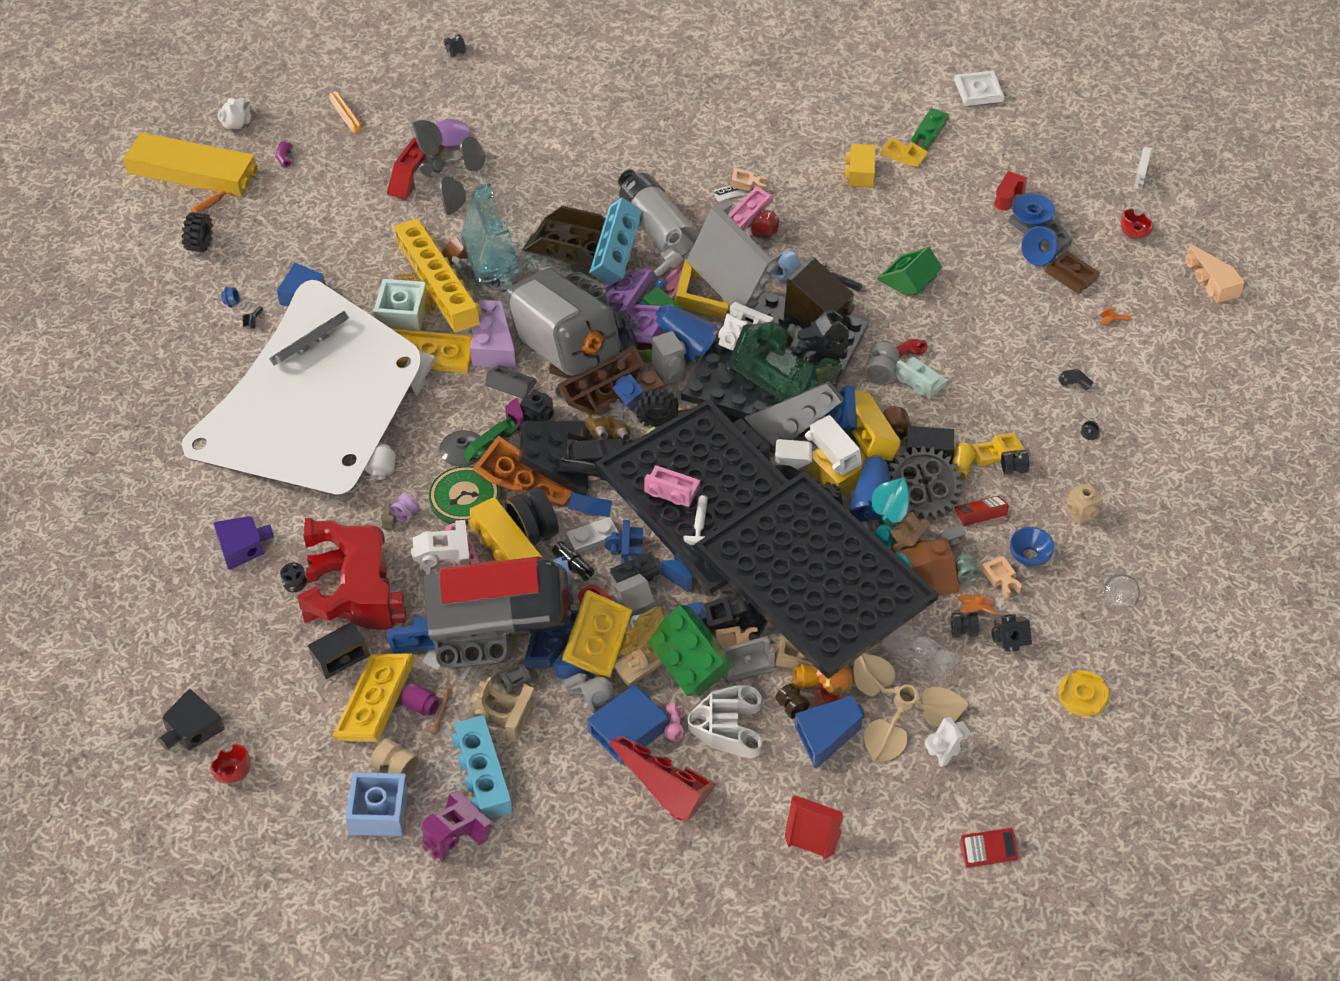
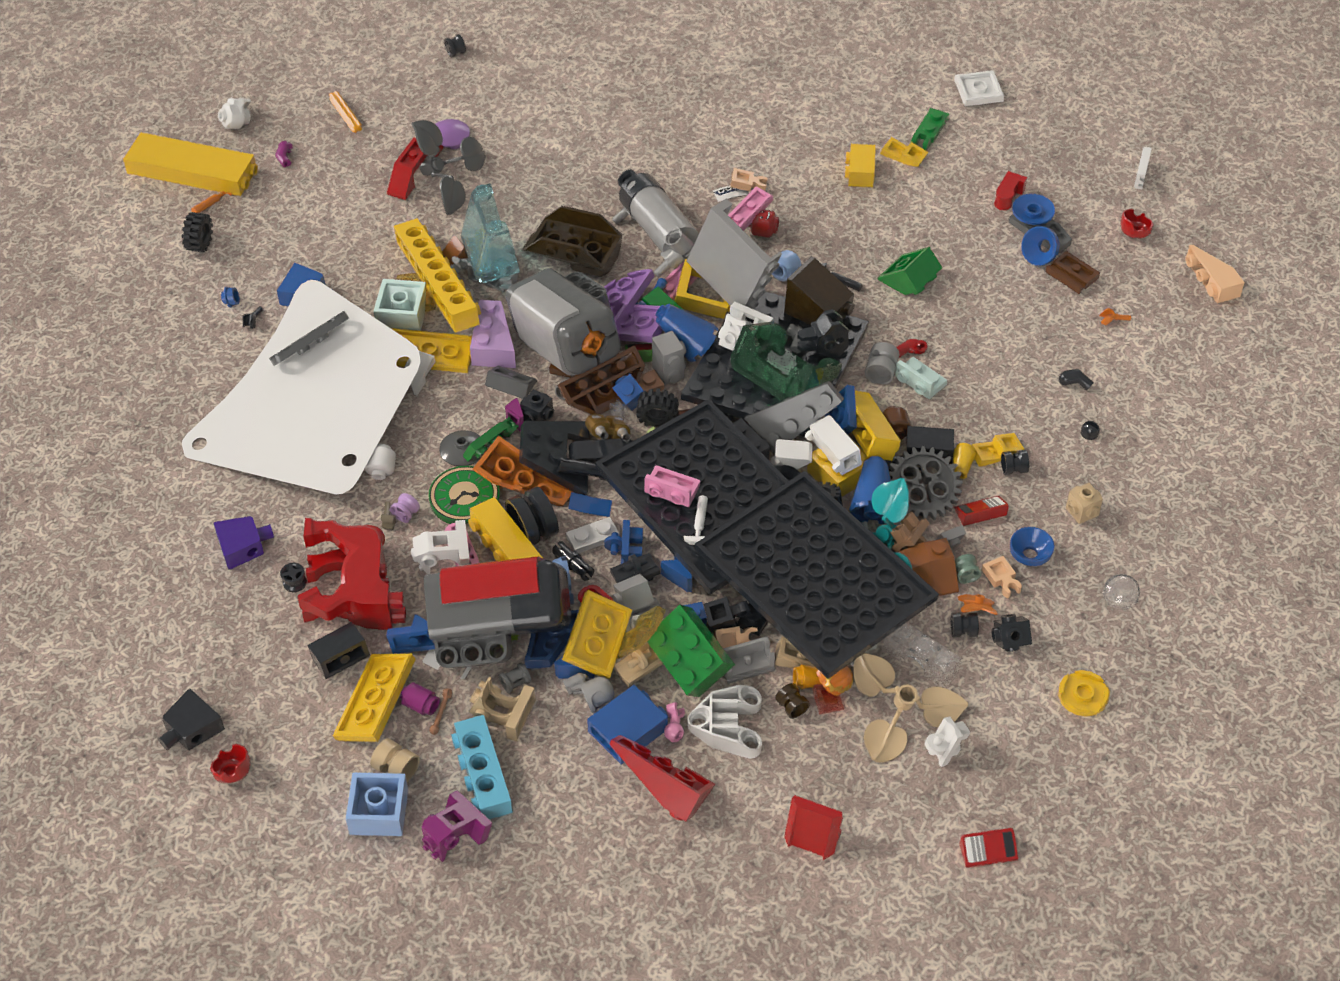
medium azure brick [589,197,642,286] -> none
black hips [613,310,638,353] -> none
blue slope [795,696,865,768] -> none

